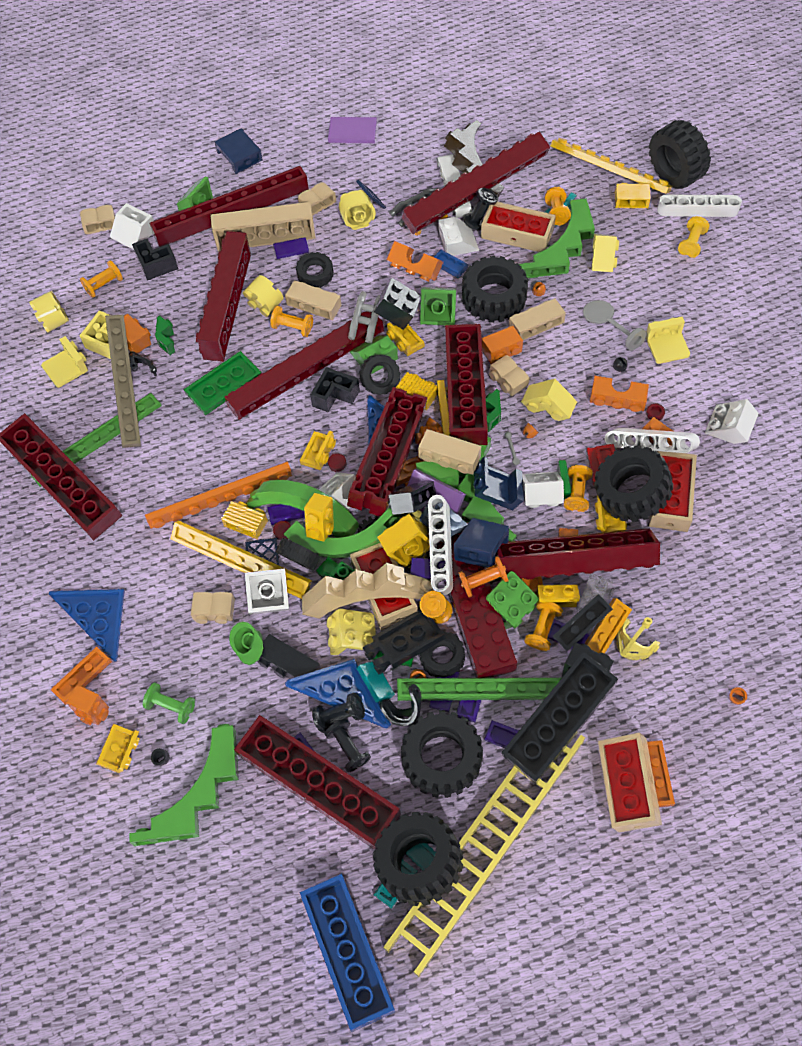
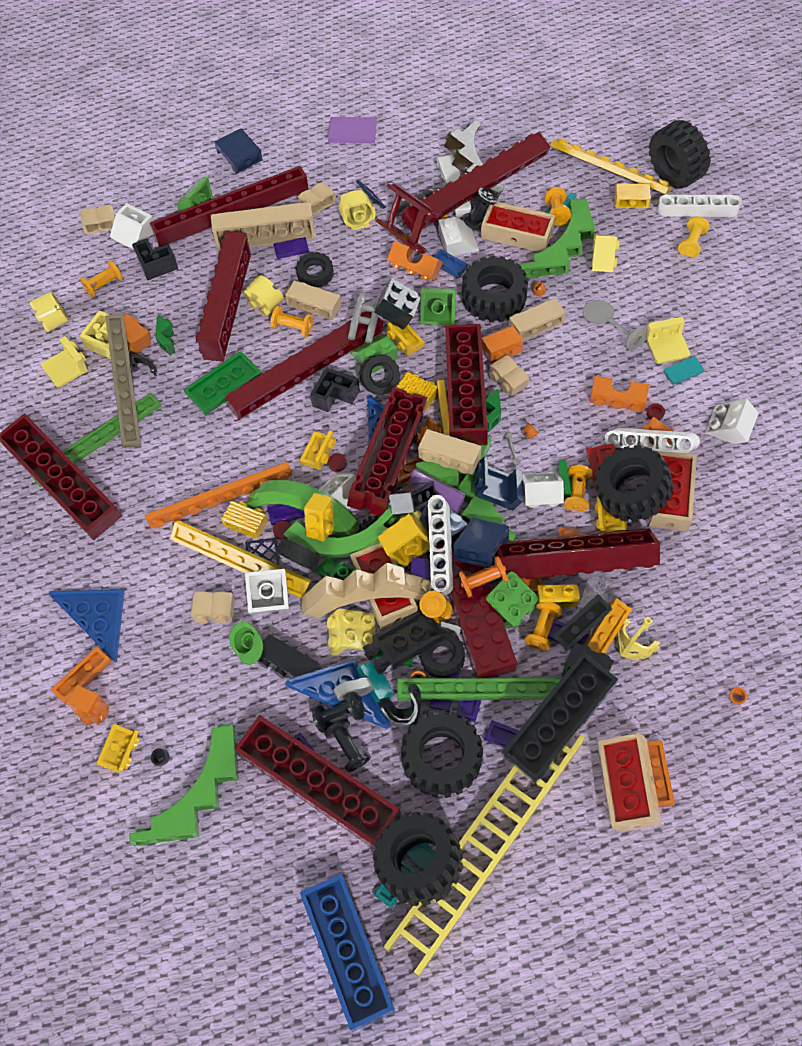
bright green hose [143,683,195,724] -> none
light yellow brick [521,379,577,421] -> none
black hinge [613,357,628,372] -> none
none -> light grey beam [334,677,373,701]
none -> dark red piece [376,183,439,254]
none -> white sticker [440,622,461,635]
none -> teal tile [663,357,705,385]

